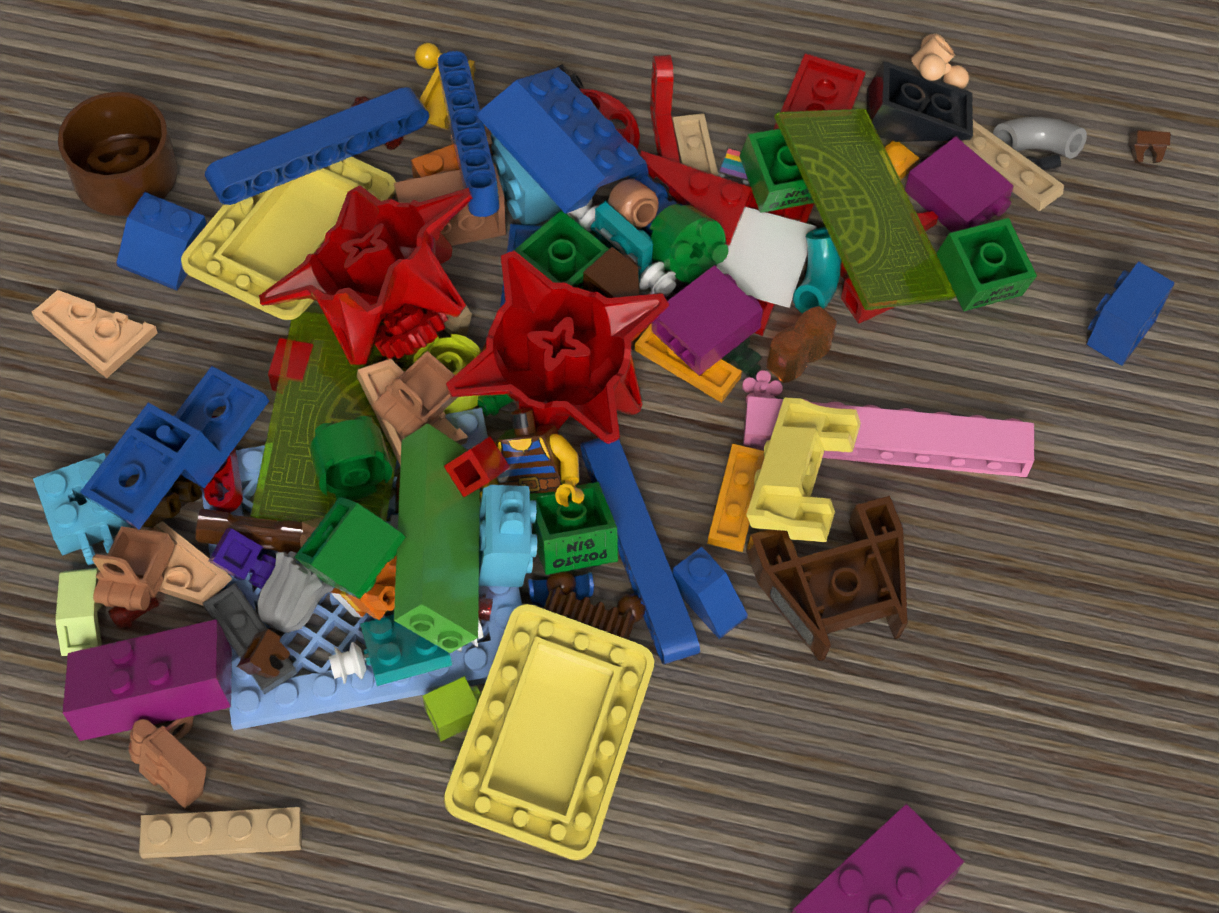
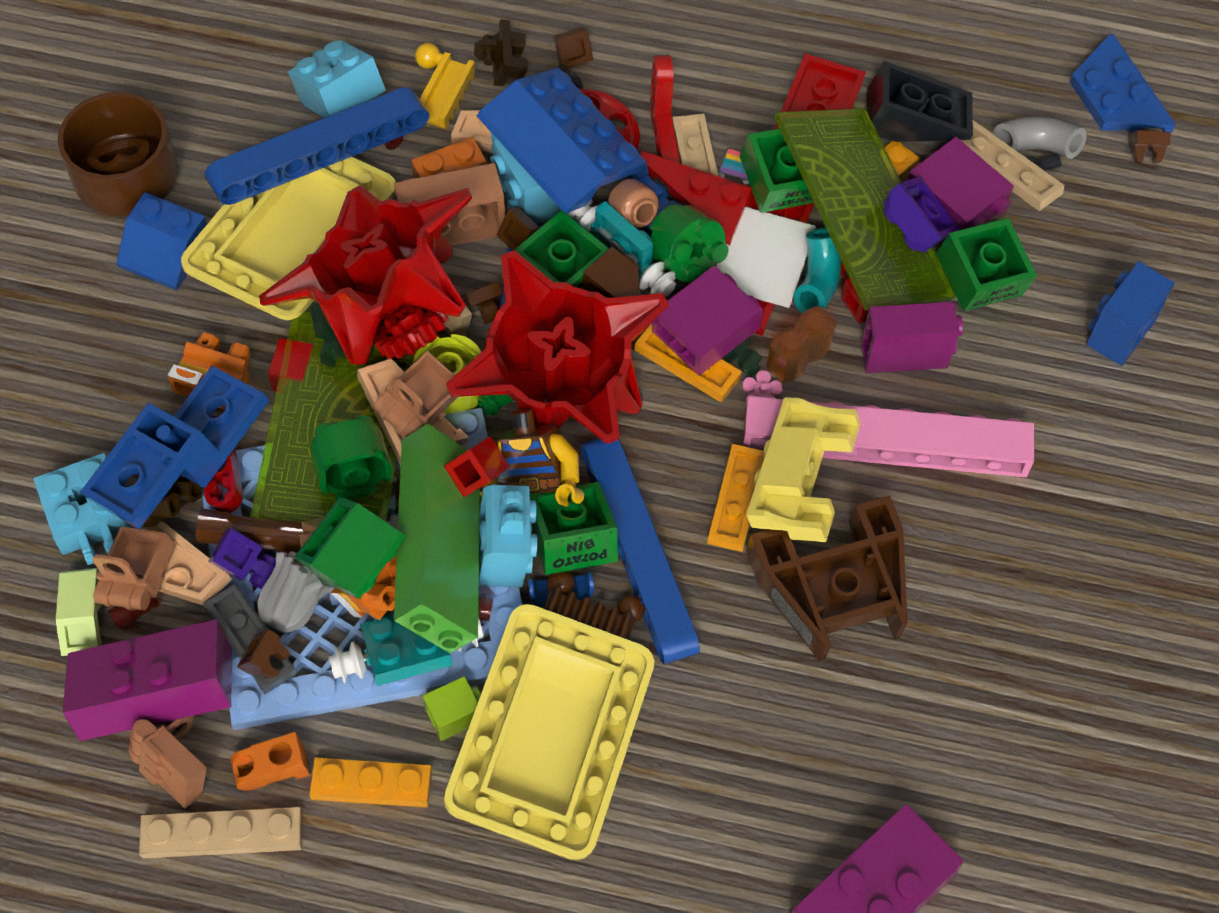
light nougat wing [32,290,158,379] -> none
blue beam [438,51,500,217] -> none
blue slope [673,547,748,639] -> none
light nougat piece [911,34,969,89] -> none
none -> orange hips [167,332,251,410]
none -> orange leg [230,732,311,791]
none -> medium azure hinge [288,40,386,118]
none -> clear green plate [310,302,347,368]
none -> light orange plate [310,758,432,808]
none -> reddish brown tile [463,281,503,325]
none -> dark brown hips [474,19,528,86]
none -> reddish brown tile [496,207,541,251]
none -> reddish brown tile [553,27,593,69]
none -> magenta brick [860,302,963,373]
none -> dark purple slope [883,176,961,253]
none -> blue wing [1070,34,1176,133]

